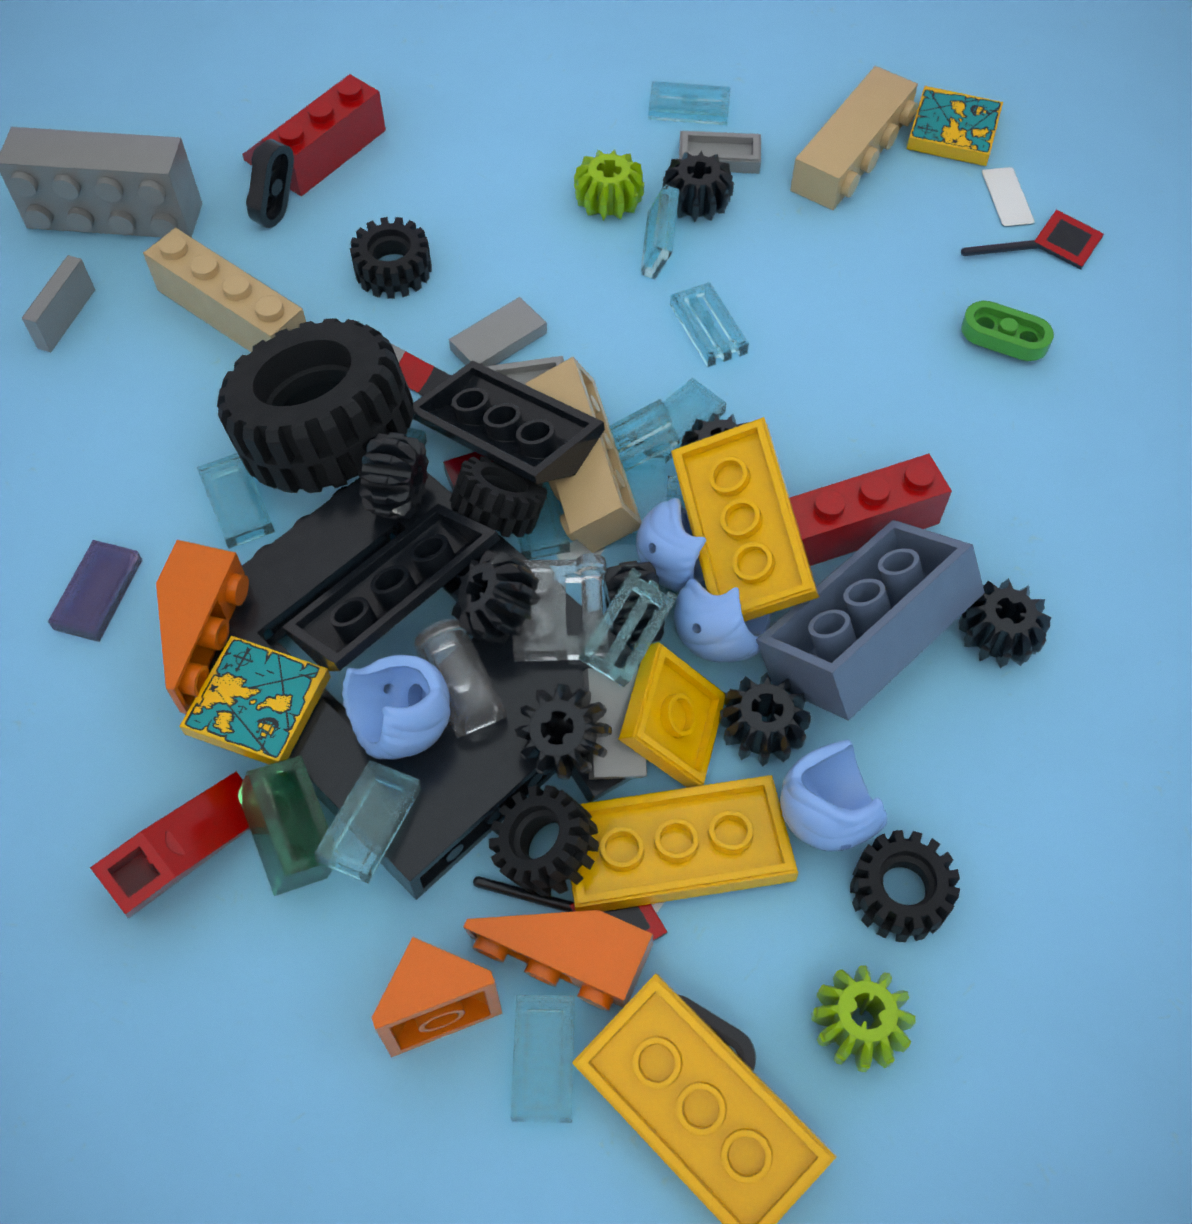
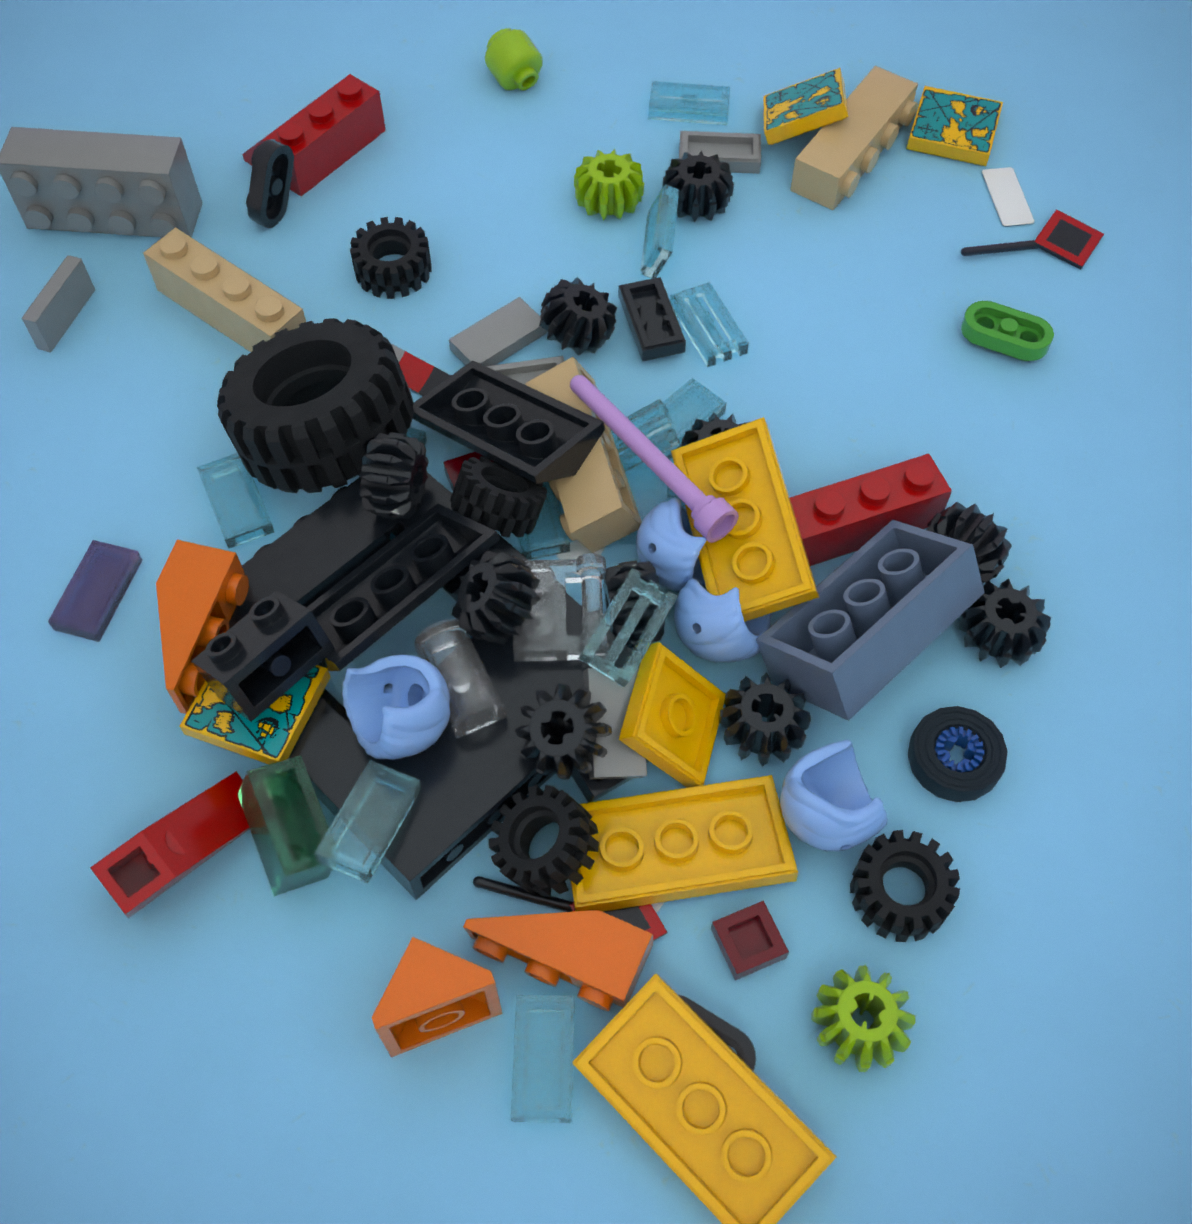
none -> black brick [192,590,335,722]
none -> lime head [485,28,543,91]
none -> black gear [539,277,617,356]
none -> lavender piece [570,375,739,543]
none -> black plate [618,277,686,361]
none -> dark red tile [711,900,789,980]
none -> tile [763,68,848,145]
none -> black bush [908,706,1008,802]
none -> black gear [926,502,1012,583]

